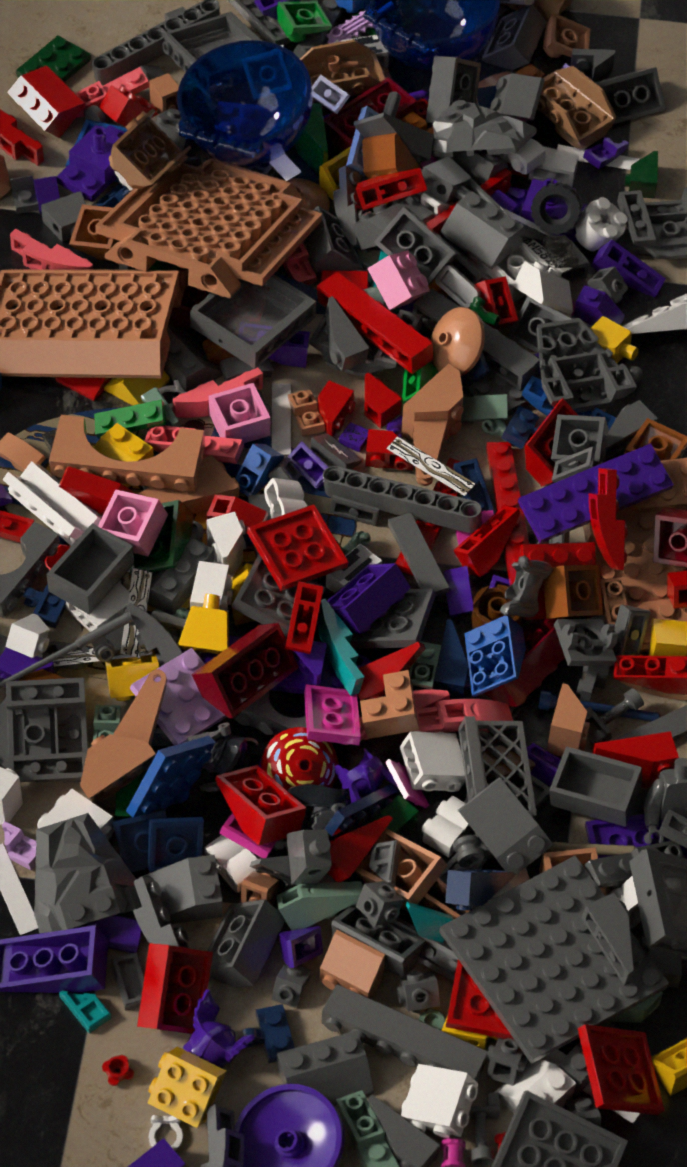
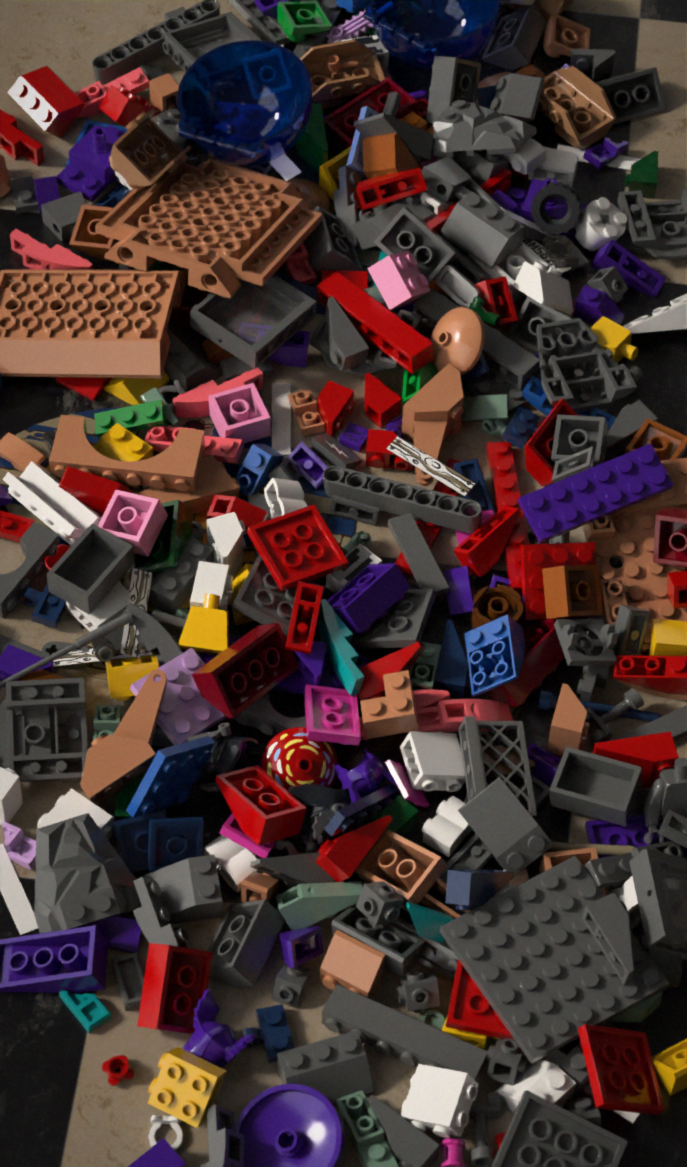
white slope [5,613,50,658] -> none
dark green plate [16,35,91,82] -> none
dark grey tile [84,105,106,123] -> none
dark grey torso [286,830,331,885] -> none
white slope [308,75,350,114] -> none
dark grey tile [369,840,401,887] -> none
dark grey wheel [453,835,484,867] -> none
dark grey hair [500,555,553,617] -> none
red slope [588,468,628,570] -> none

